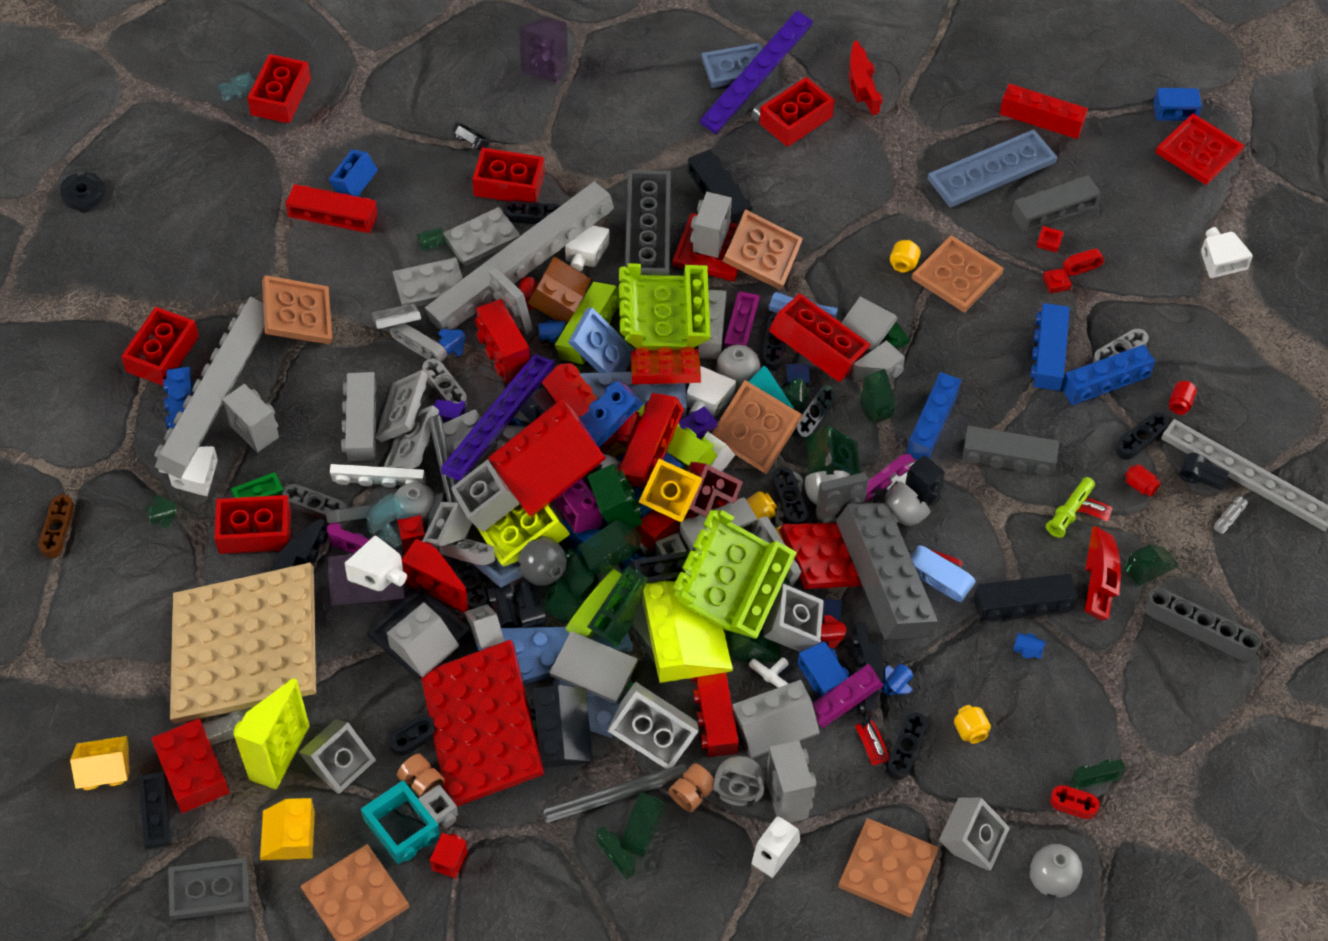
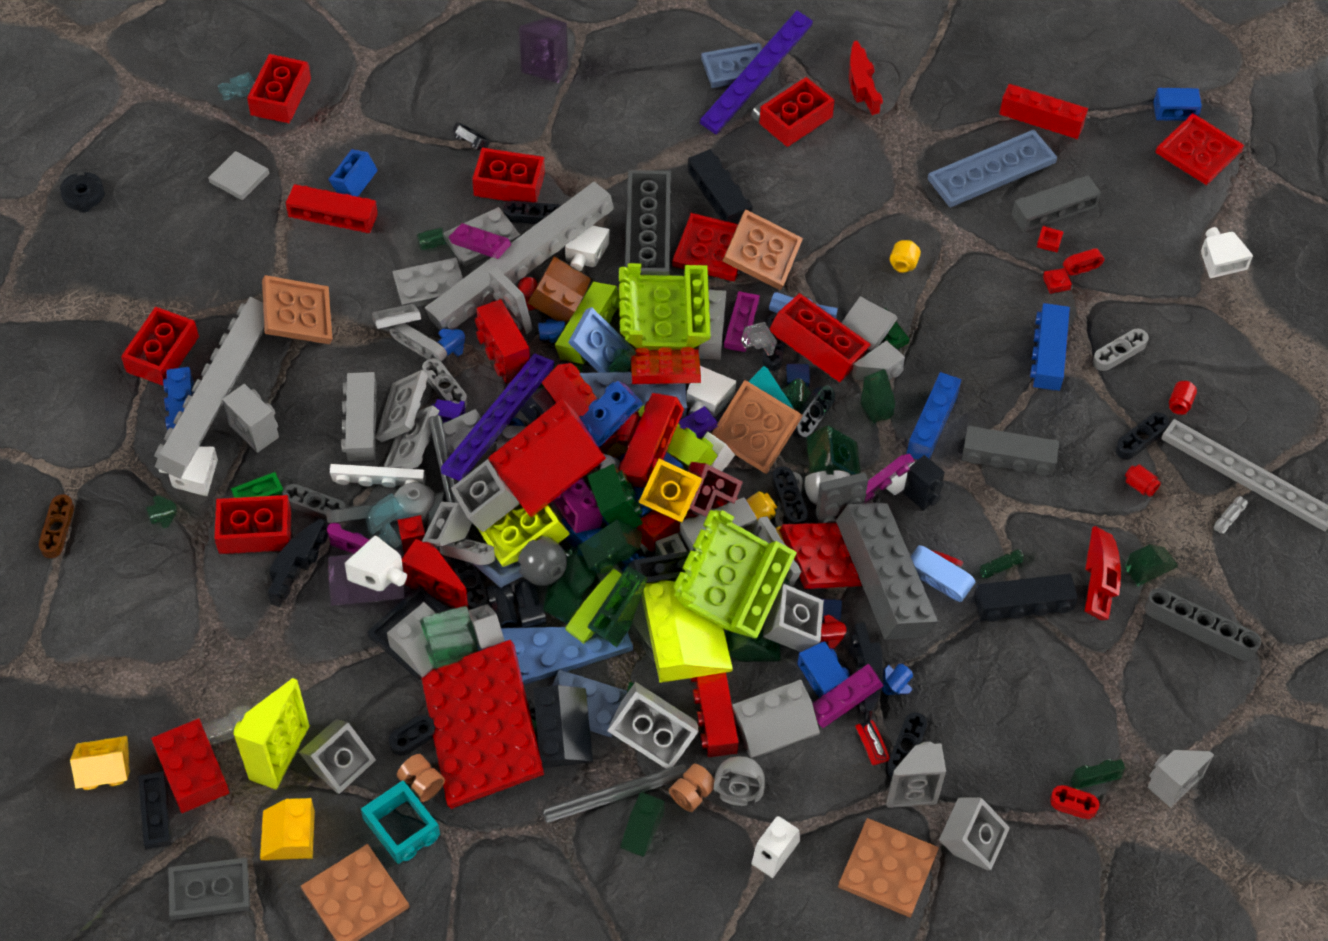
tan plate [170,563,316,724] -> none
light grey brick [418,785,458,828] -> none
red brick [430,833,468,879] -> none
light grey tile [549,631,638,704] -> none
clear green plate [595,826,636,880] -> none
light grey brick [690,192,732,258] -> none
light grey cylinder [716,344,761,390] -> none
white piece [749,658,789,688] -> none
light grey brick [765,740,816,823] -> none
light grey cylinder [884,481,931,526] -> none
nougat plate [912,235,1004,313] -> none
yellow head [954,705,991,744] -> none
blue piece [1013,633,1046,659] -> none
light grey cylinder [1030,844,1082,898] -> none
lime pin [1046,477,1096,538] -> none
blue brick [1061,344,1155,405] -> none
red sticker [1068,494,1112,522] -> none
black piece [1179,453,1230,490] -> none
none -> light grey tile [208,151,269,201]
none -> clear green slope [420,606,478,669]
none -> magenta plate [448,223,511,259]
none -> clear green piece [608,348,636,372]
none -> clear panel [741,322,777,356]
none -> light grey slope [886,742,946,808]
none -> clear green axle [980,549,1024,578]
none -> light grey slope [1148,750,1214,808]

